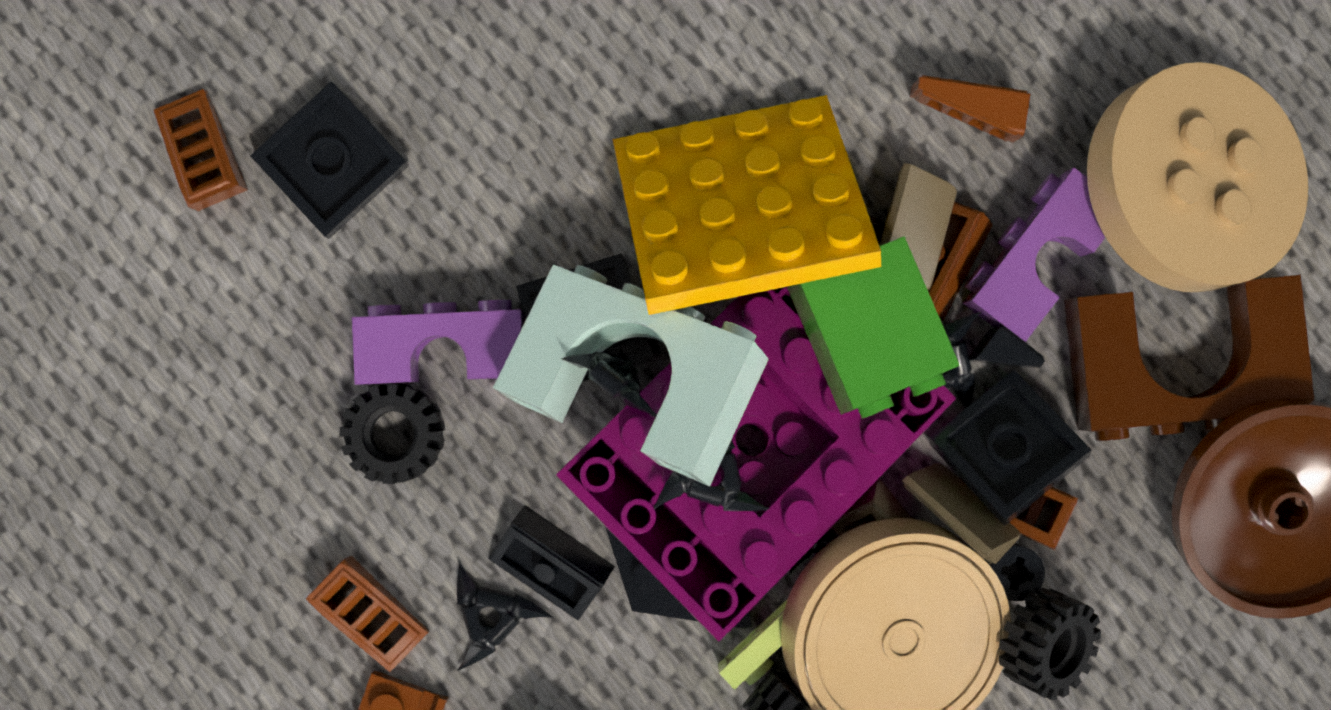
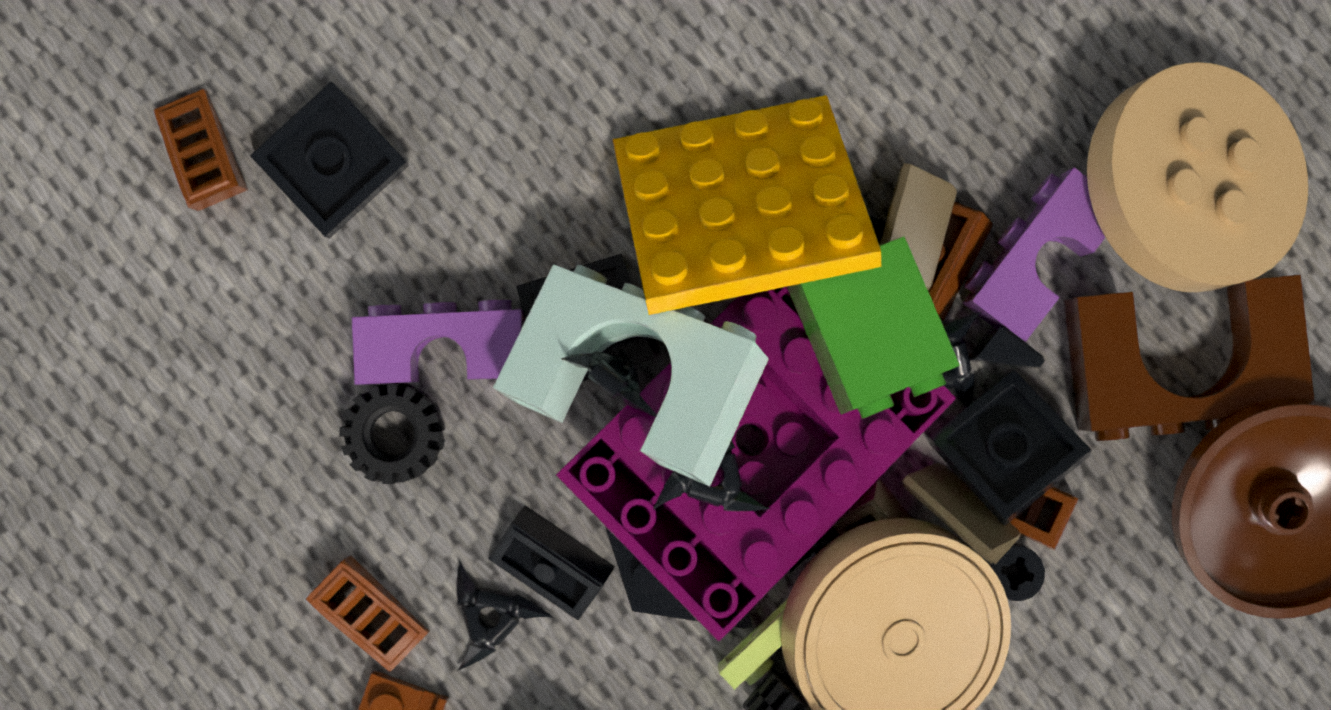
dark orange slope [910,75,1031,143] -> none
black tyre [999,588,1101,700] -> none

